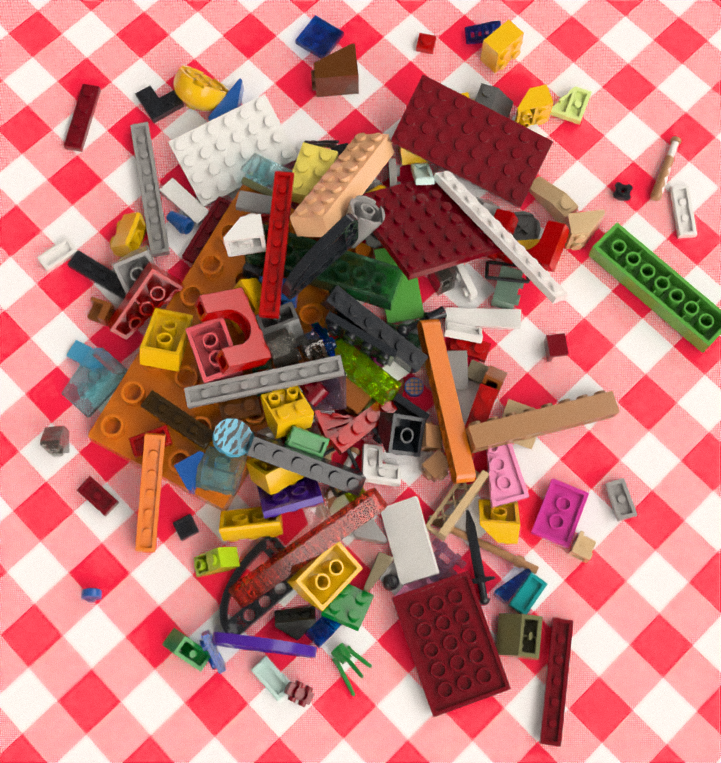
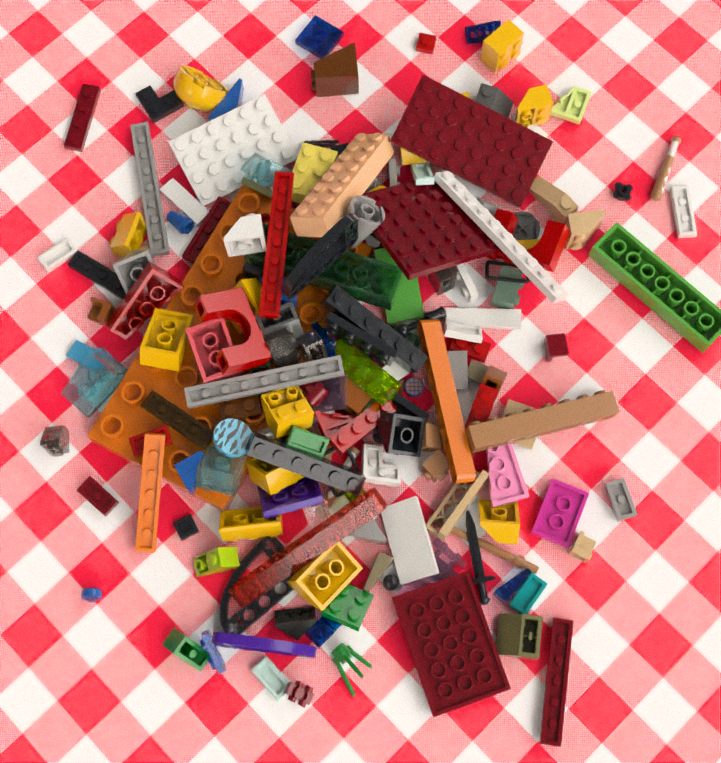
light grey tile [236,190,272,214] -> none

